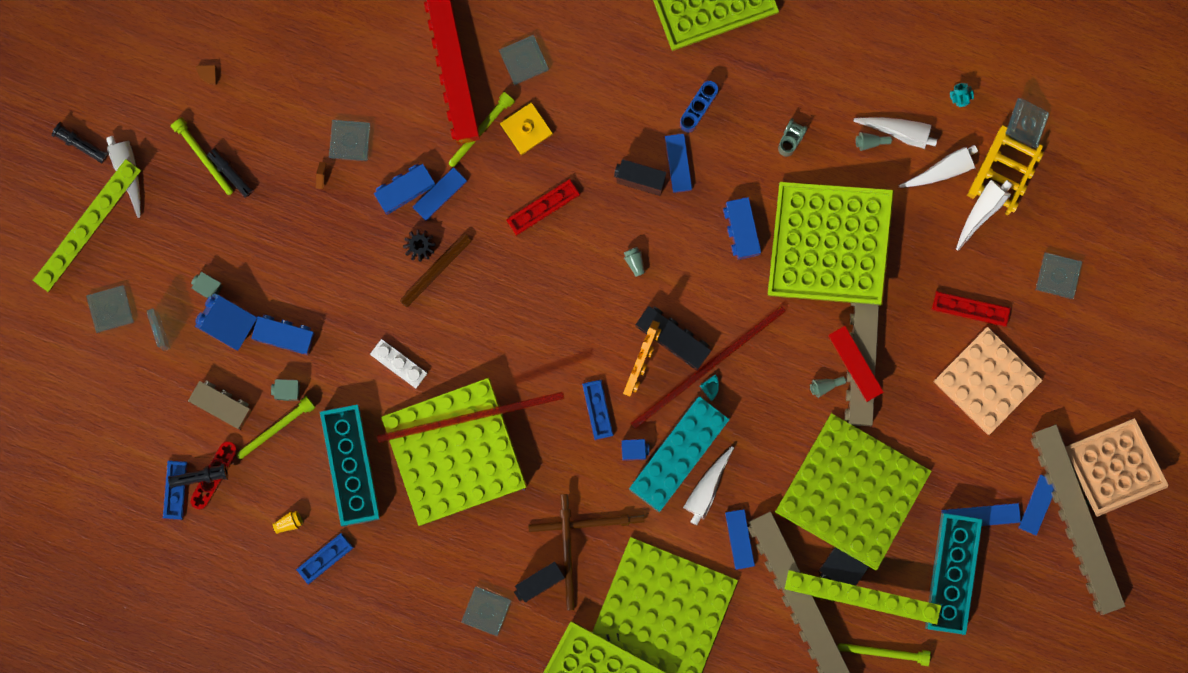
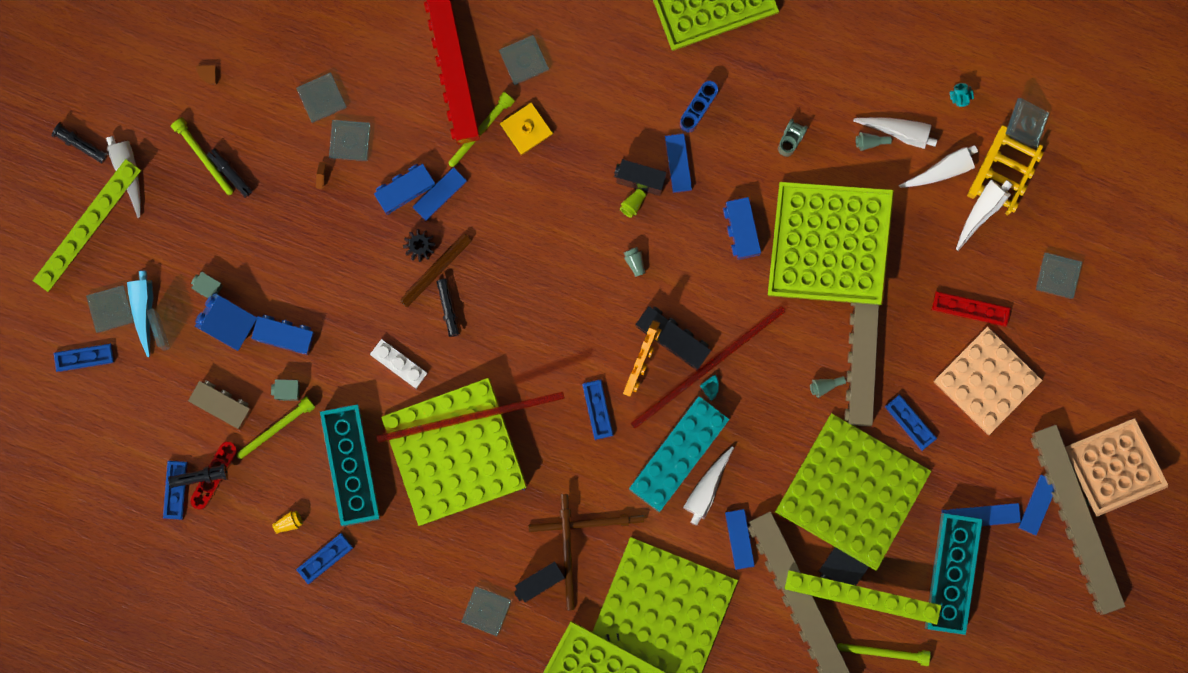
red tile [506,179,580,236] -> none
blue brick [621,439,649,461] -> none
red tile [828,326,884,402] -> none
none -> blue tile [54,343,114,372]
none -> medium azure piece [127,271,153,357]
none -> clear light blue tile [296,73,347,123]
none -> black pin [436,279,461,337]
none -> lime cone [620,189,646,218]
none -> blue tile [885,395,937,451]

